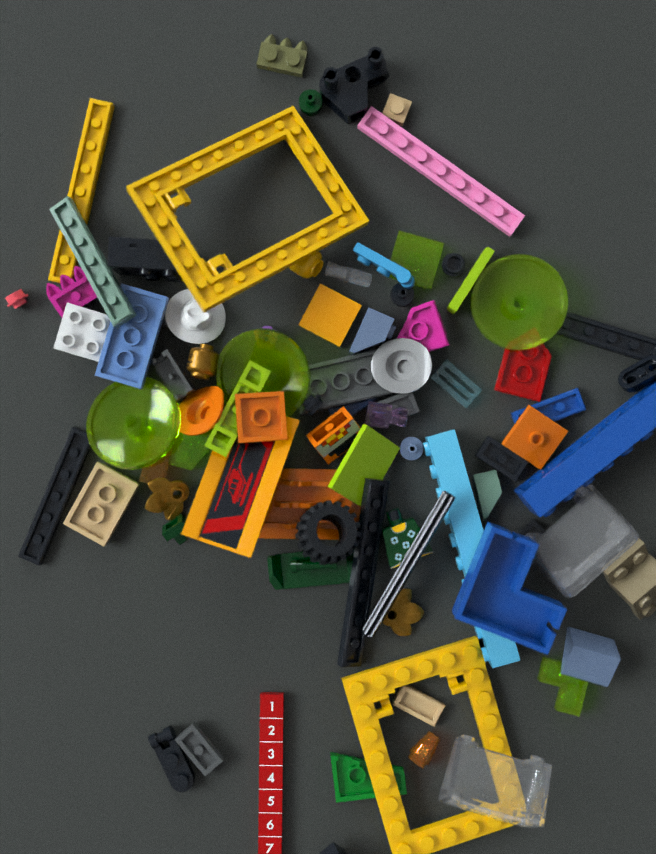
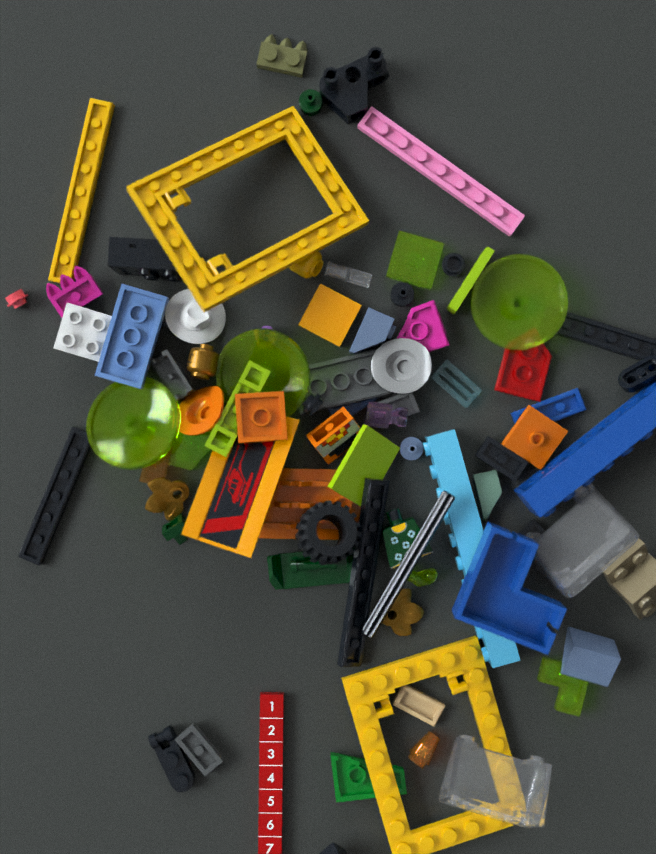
sand green tile [49,196,136,328] -> none
tan plate [63,461,140,546] -> none
dark azure plate [353,242,415,289] -> none
tan plate [382,93,412,127] -> none
none -> clear neon green arm [408,568,438,587]

